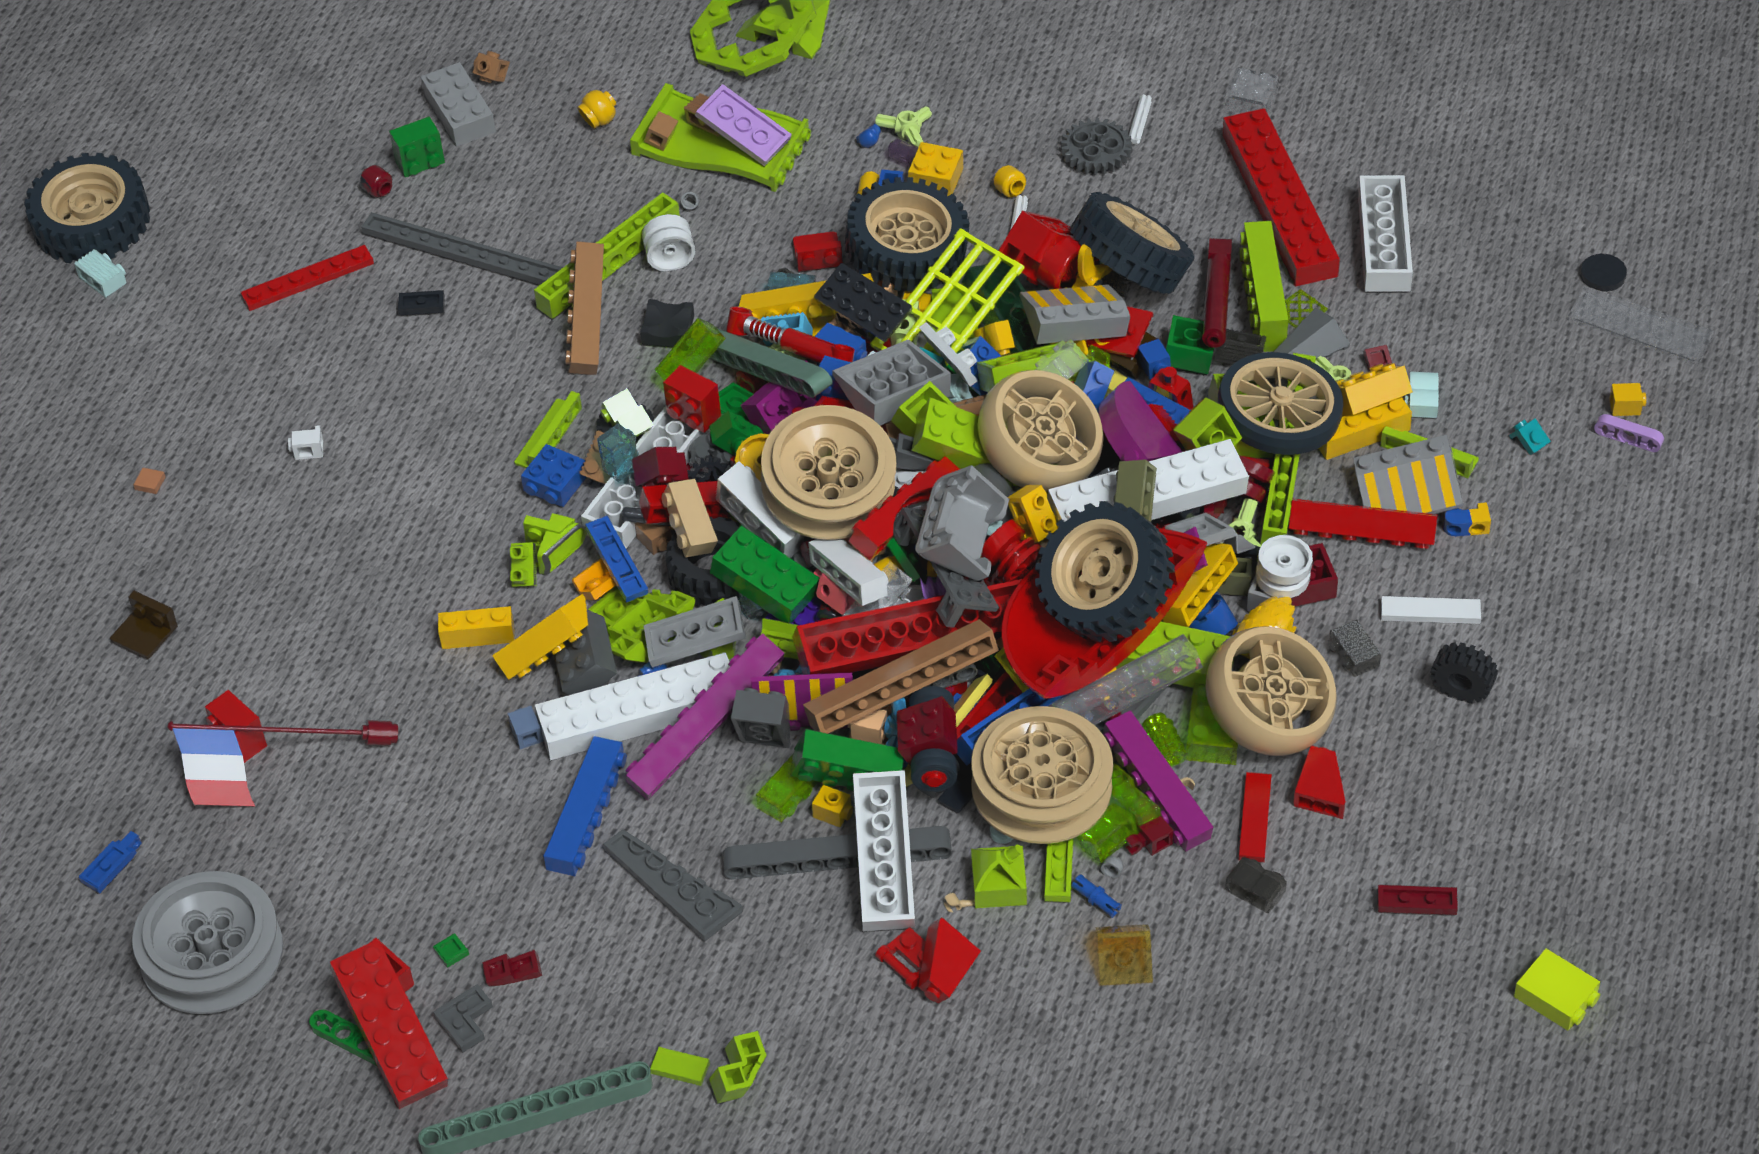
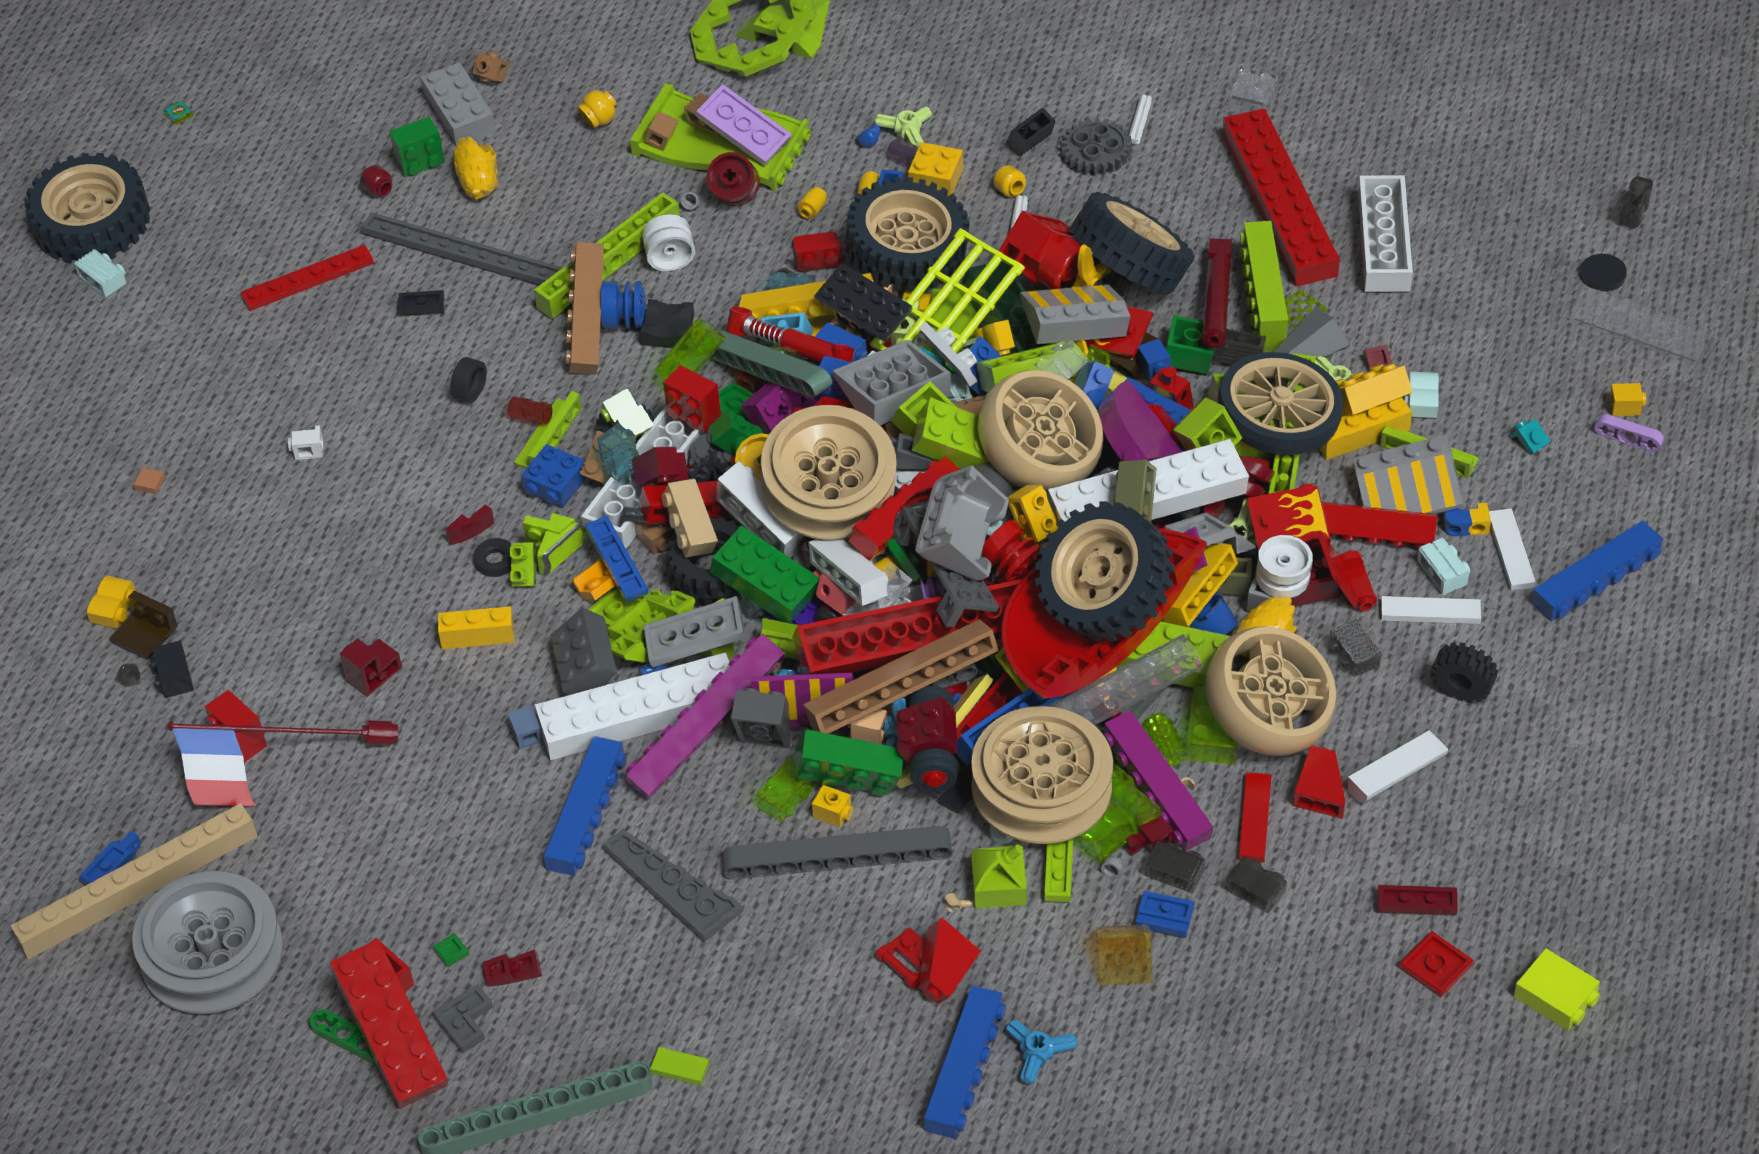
yellow slope [492,594,588,680] -> none
lime brick [709,1031,766,1103] -> none
white brick [853,770,915,931] -> none
blue pin [1071,874,1122,918] -> none
none -> tan brick [10,803,258,959]
none -> yellow brick [86,575,137,629]
none -> clear smoke plate [116,663,140,686]
none -> black brick [150,640,194,698]
none -> clear neon green tile [163,100,194,126]
none -> dark red brick [340,638,402,697]
none -> dark red slope [445,505,495,545]
none -> black tyre [450,357,487,403]
none -> yellow head [454,136,498,199]
none -> black tyre [474,538,511,577]
none -> clear red piece [507,396,553,424]
none -> blue wheel [601,281,646,329]
none -> dark red wheel [706,152,760,206]
none -> yellow brick [797,187,827,219]
none -> blue brick [924,985,1006,1139]
none -> black brick [1006,108,1055,156]
none -> dark azure bush [1006,1020,1077,1085]
none -> blue plate [1135,891,1195,938]
none -> clear smoke brick [1145,841,1205,894]
none -> red door [1247,484,1331,552]
none -> red door [1317,531,1377,611]
none -> white brick [1348,730,1448,803]
none -> red tile [1399,931,1474,998]
none -> light aqua brick [1417,538,1470,595]
none -> white tile [1489,508,1535,590]
none -> blue brick [1531,521,1663,622]
none -> clear smoke brick [1619,176,1653,229]

